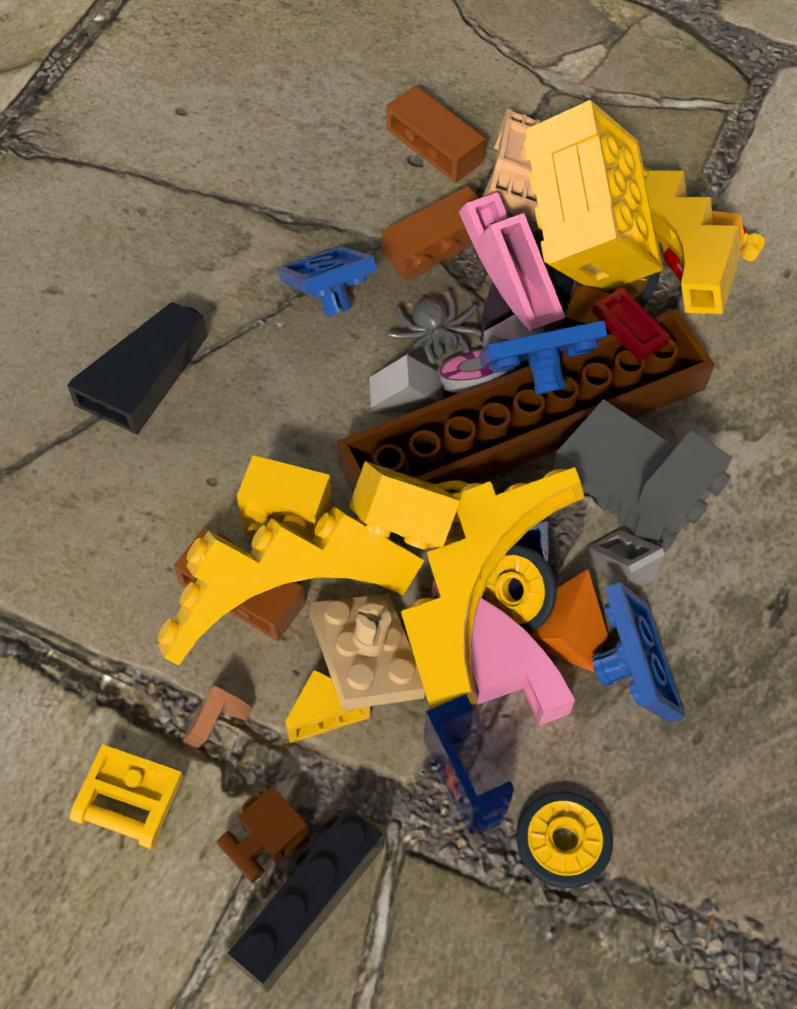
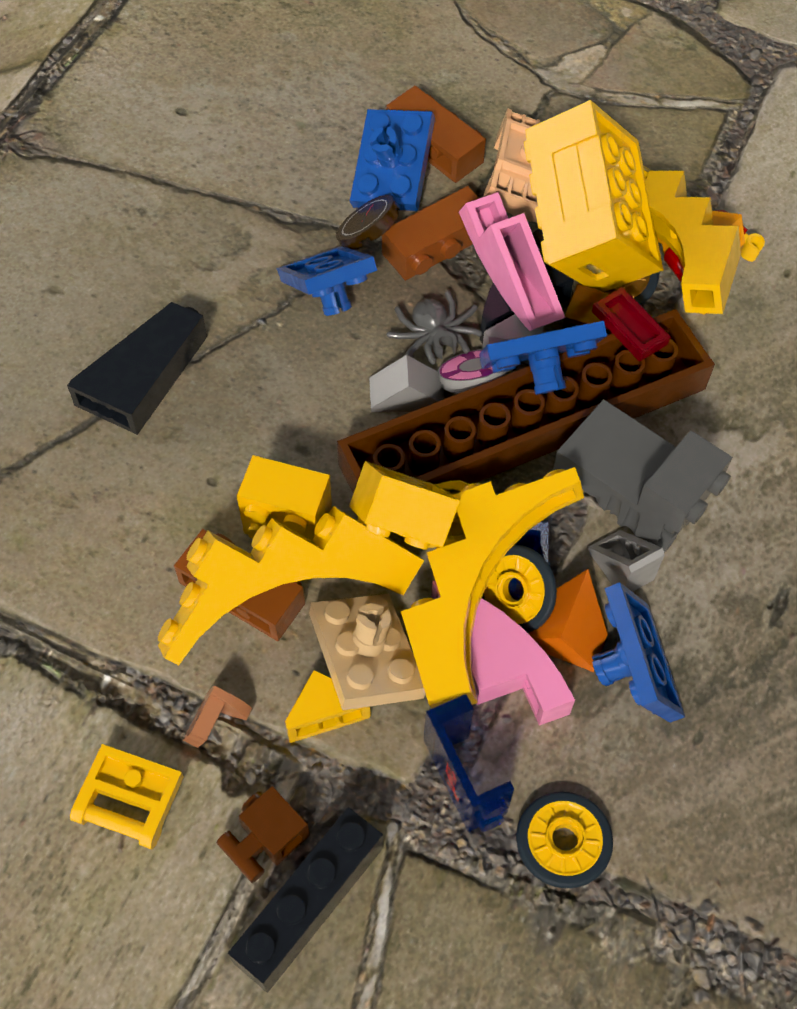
none -> dark brown tile [336,195,400,250]
none -> blue plate [350,109,435,211]

